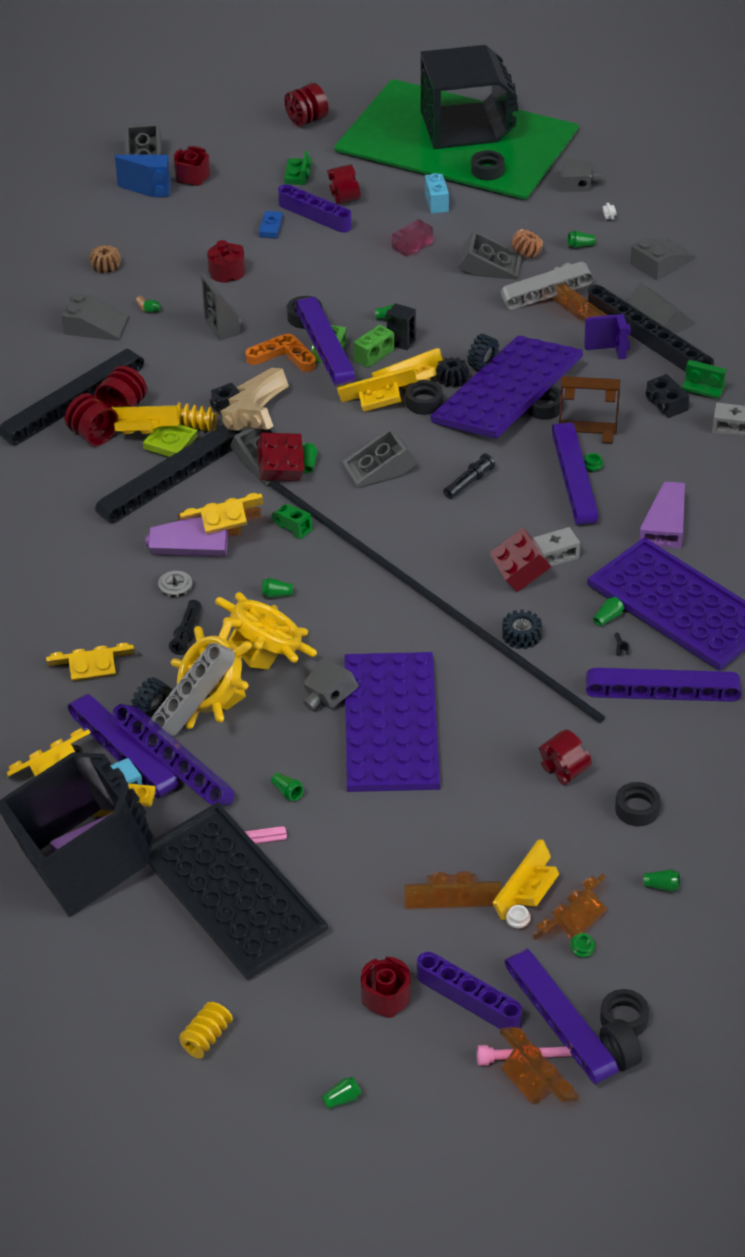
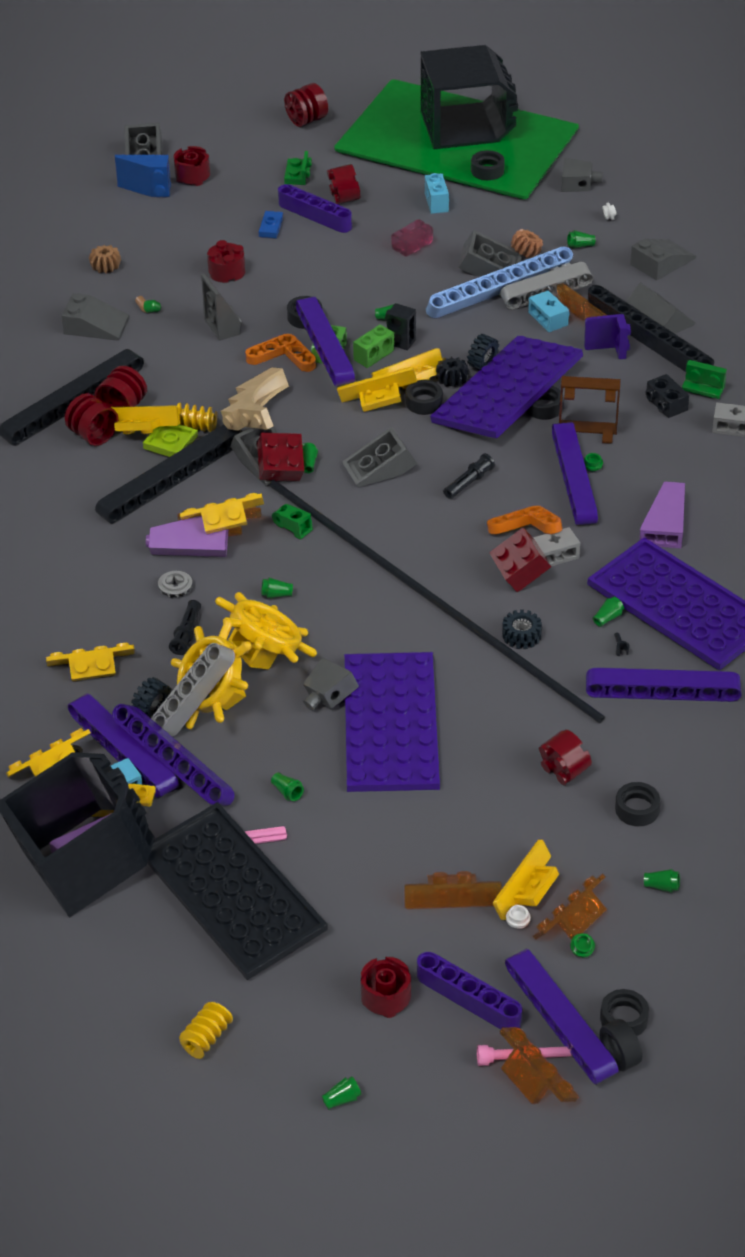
black brick [210,382,240,416] -> none
none -> light blue beam [426,247,573,318]
none -> orange beam [487,506,563,534]
none -> medium azure brick [528,290,570,332]

